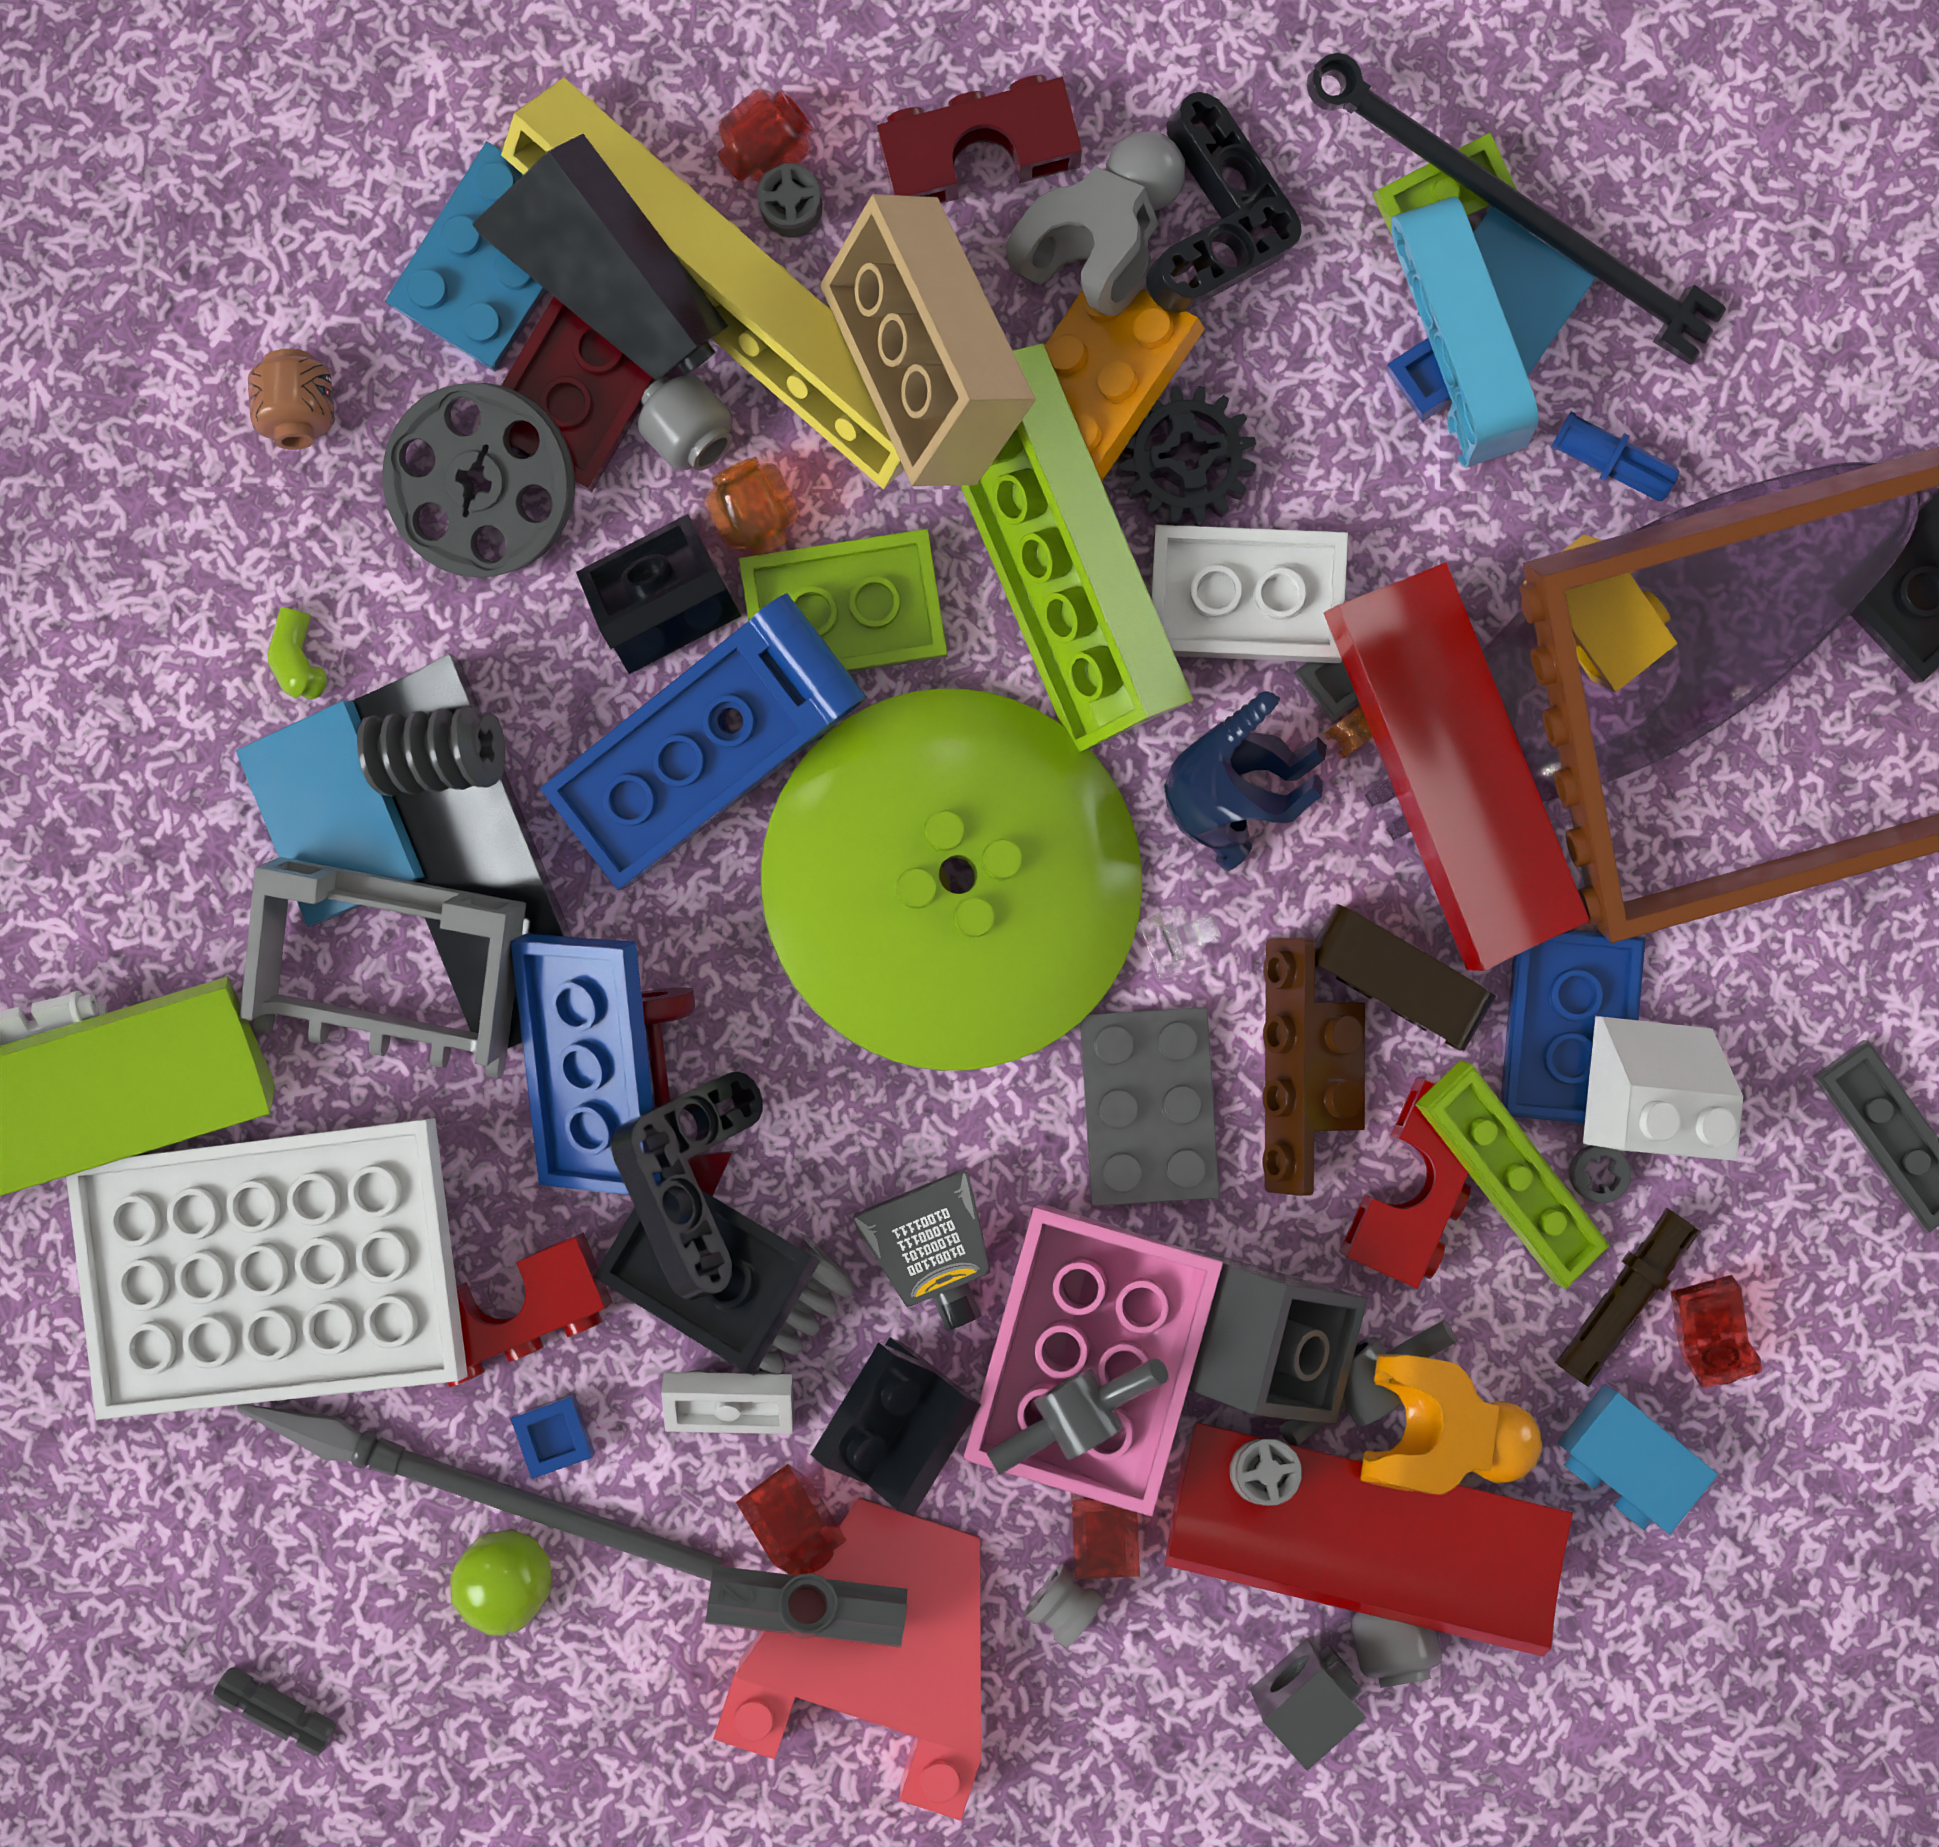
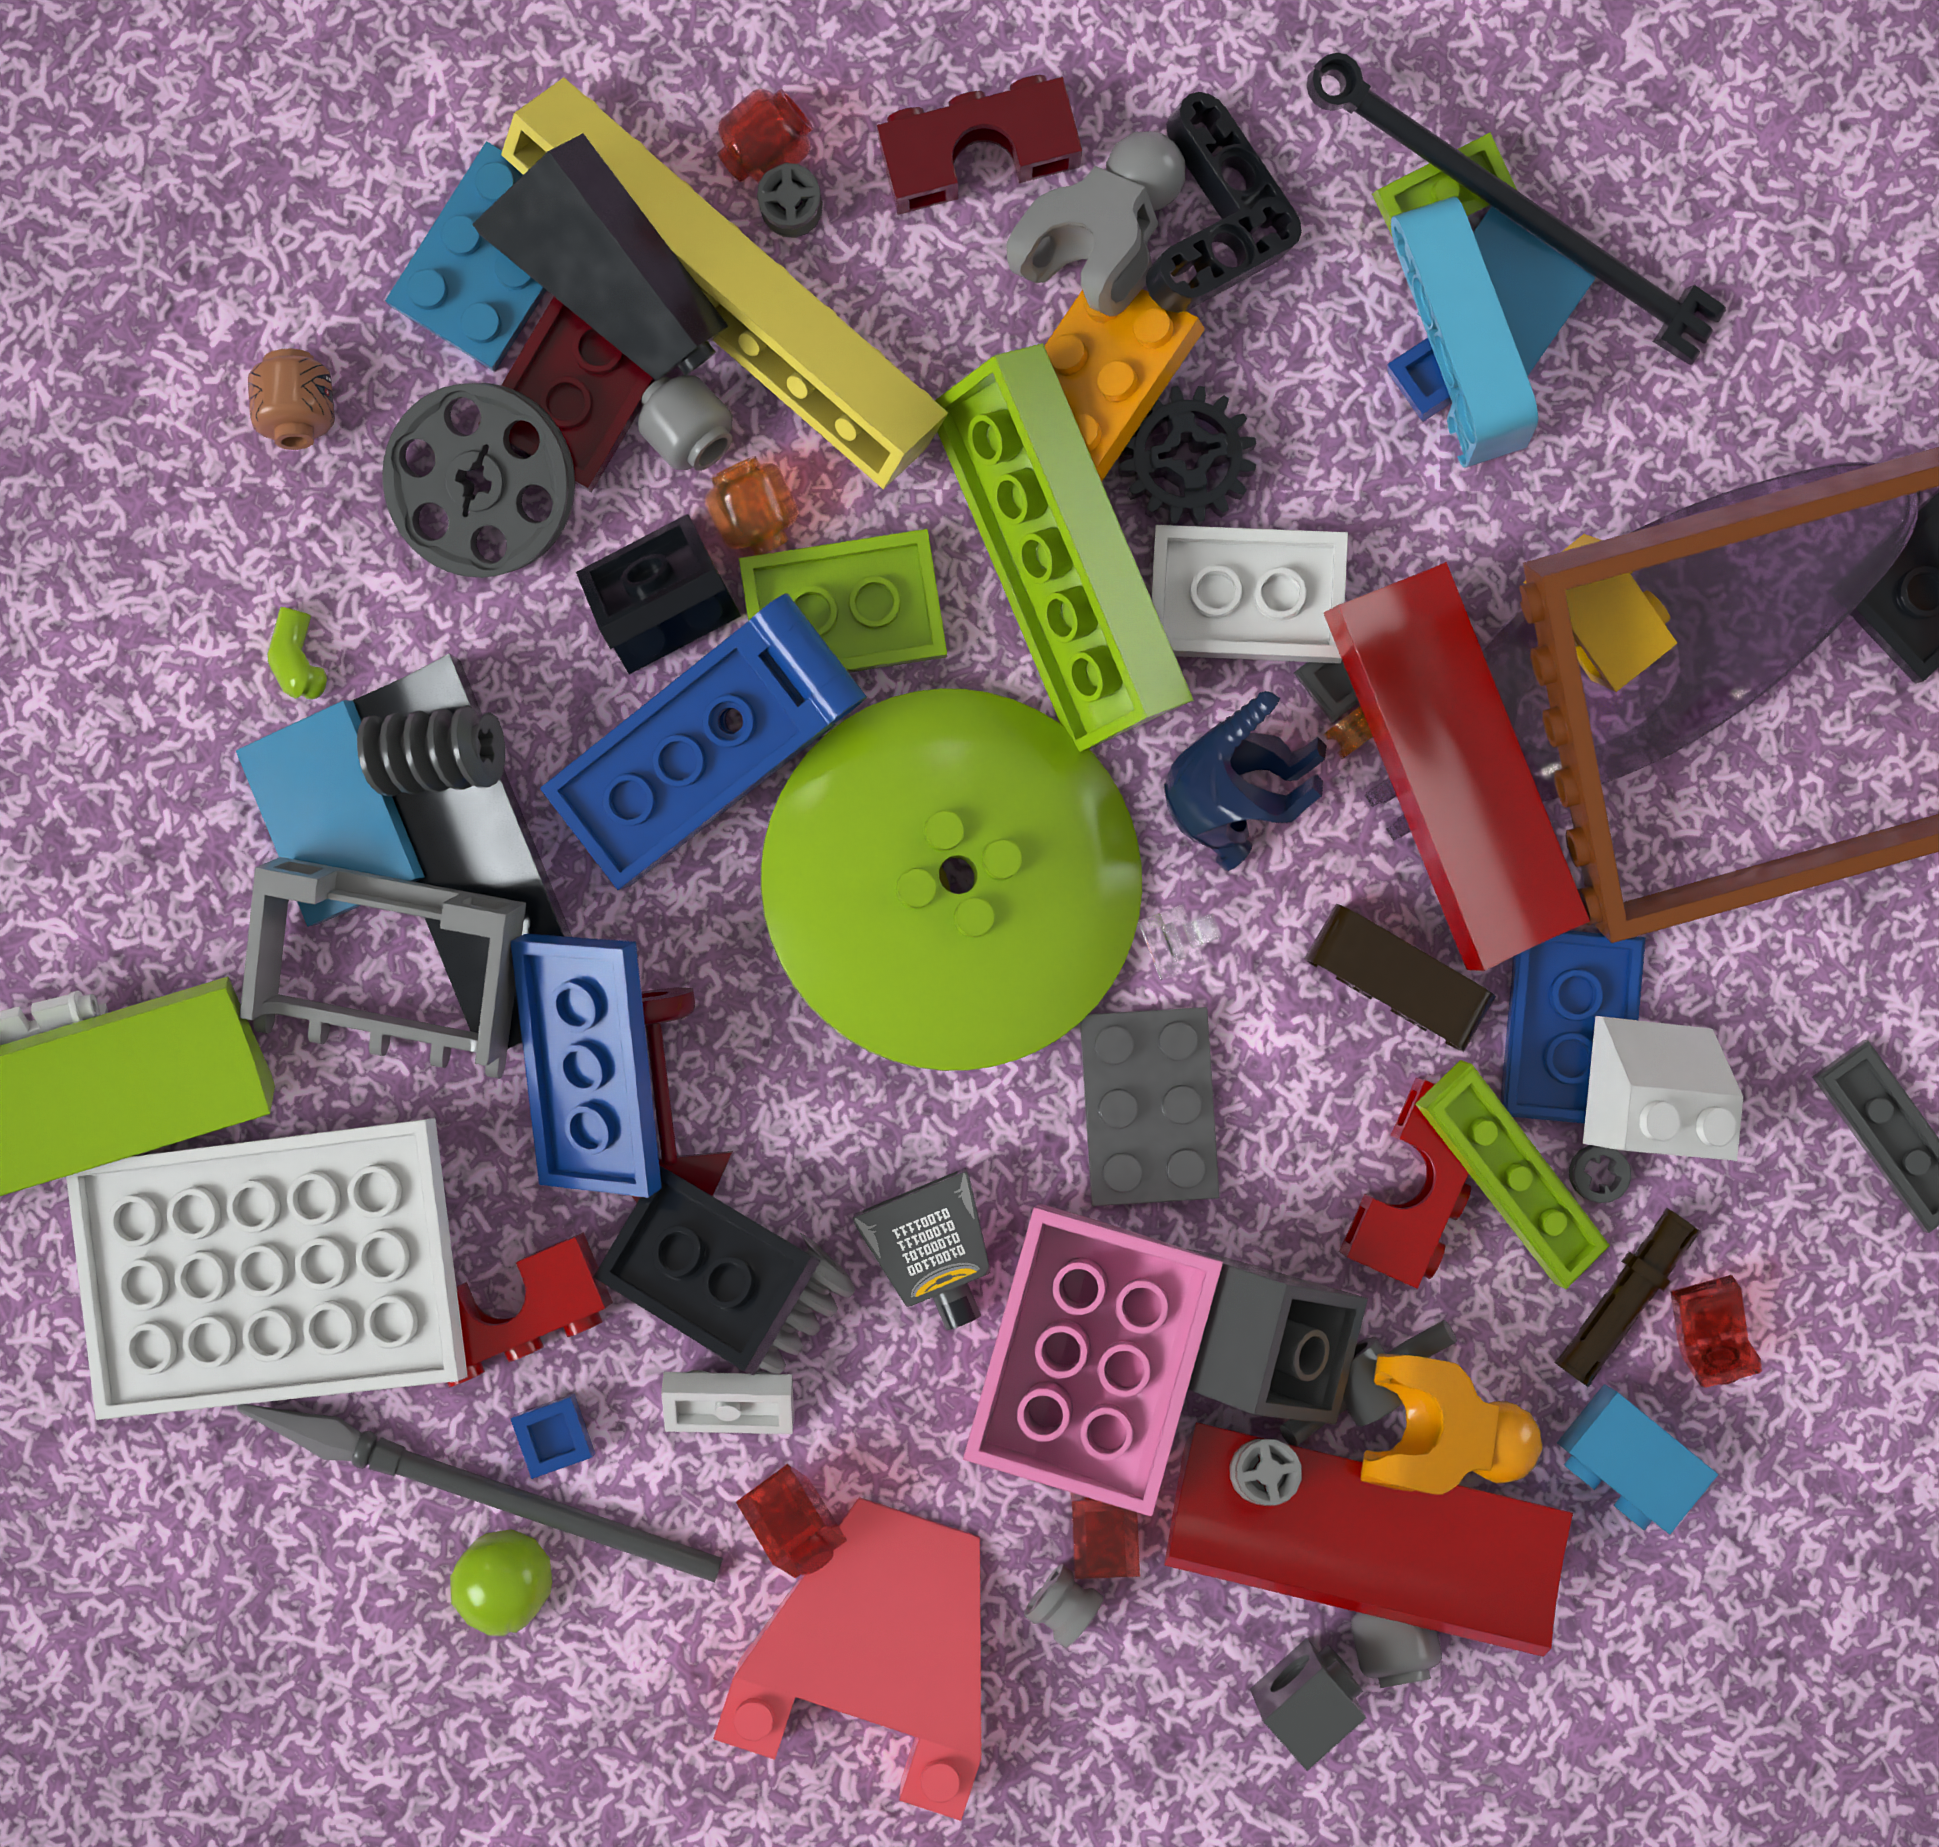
dark grey axle [212,1668,336,1756] -> none
black beam [611,1071,763,1300] -> none
dark grey piece [705,1565,908,1648] -> none
black bracket [810,1337,981,1516] -> none
tan brick [820,194,1036,486] -> none
dark grey piece [986,1358,1168,1475] -> none
reddish brown bracket [1262,938,1365,1196] -> none
blue axle [1551,411,1680,501] -> none

